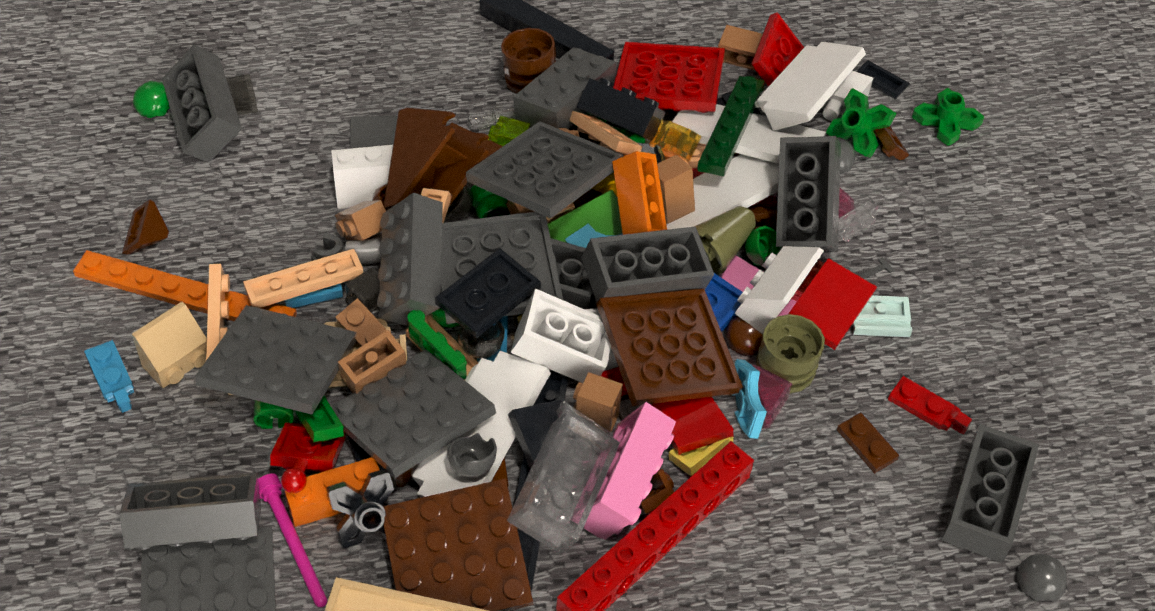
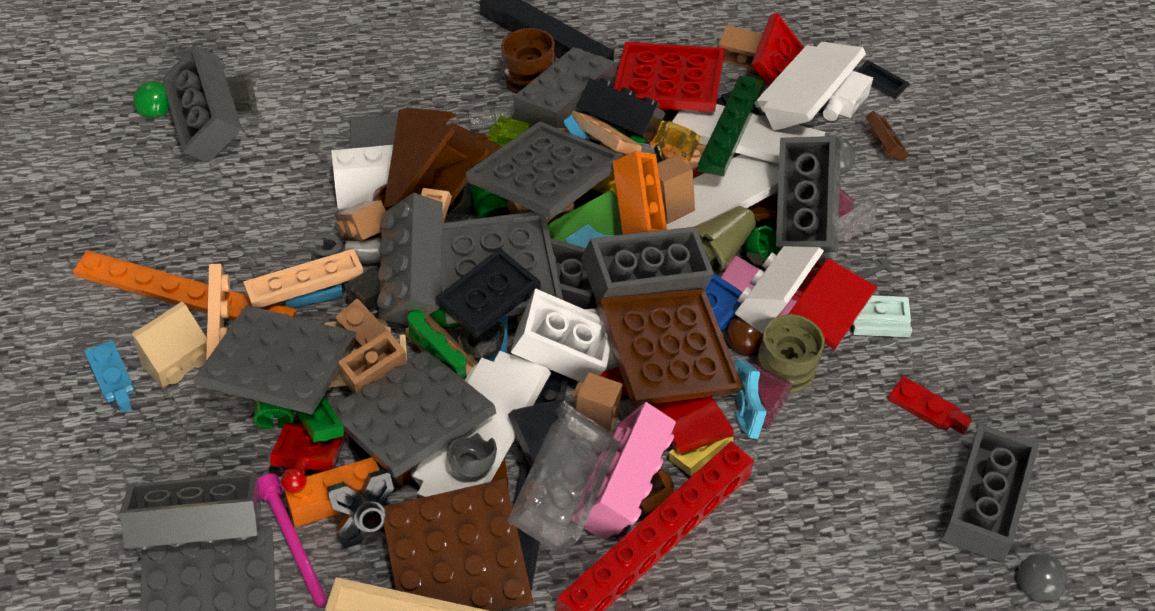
reddish brown slope [122,199,169,254] -> none
green plant [826,88,896,158] -> none
reddish brown plate [837,412,899,474] -> none
green plant [912,88,984,146] -> none
none -> dark azure tile [564,115,591,142]

